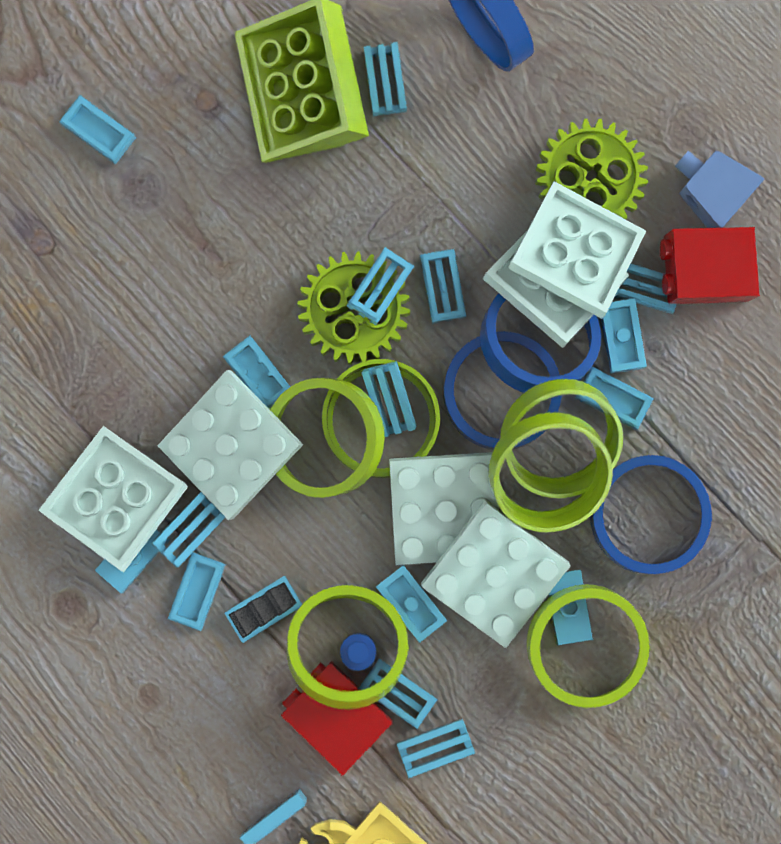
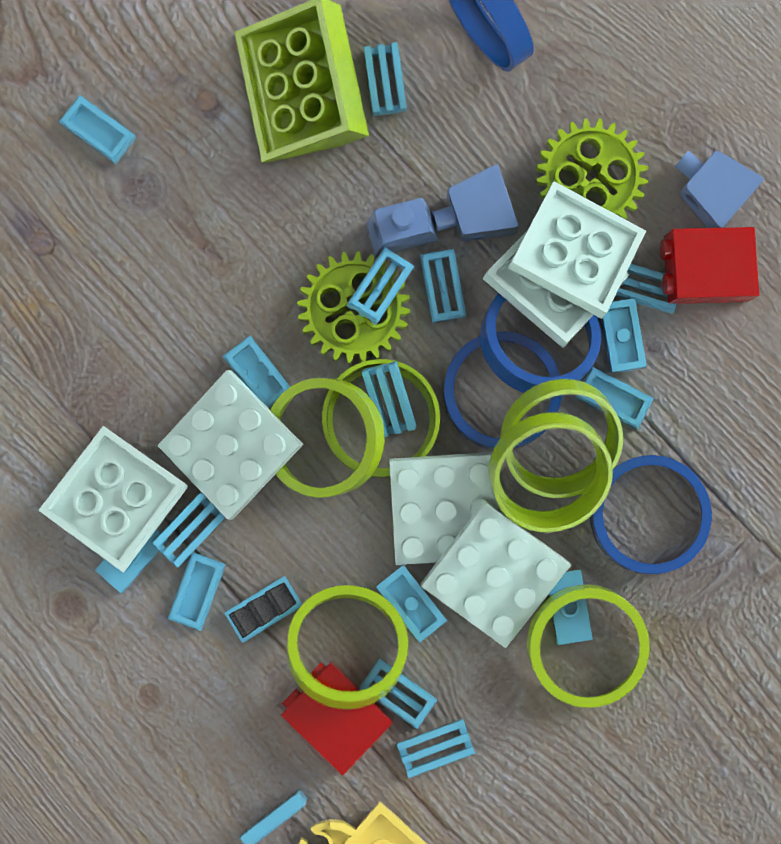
blue brick [340,633,376,670] -> none
none -> medium blue torso [366,198,438,257]
none -> medium blue torso [432,164,519,241]

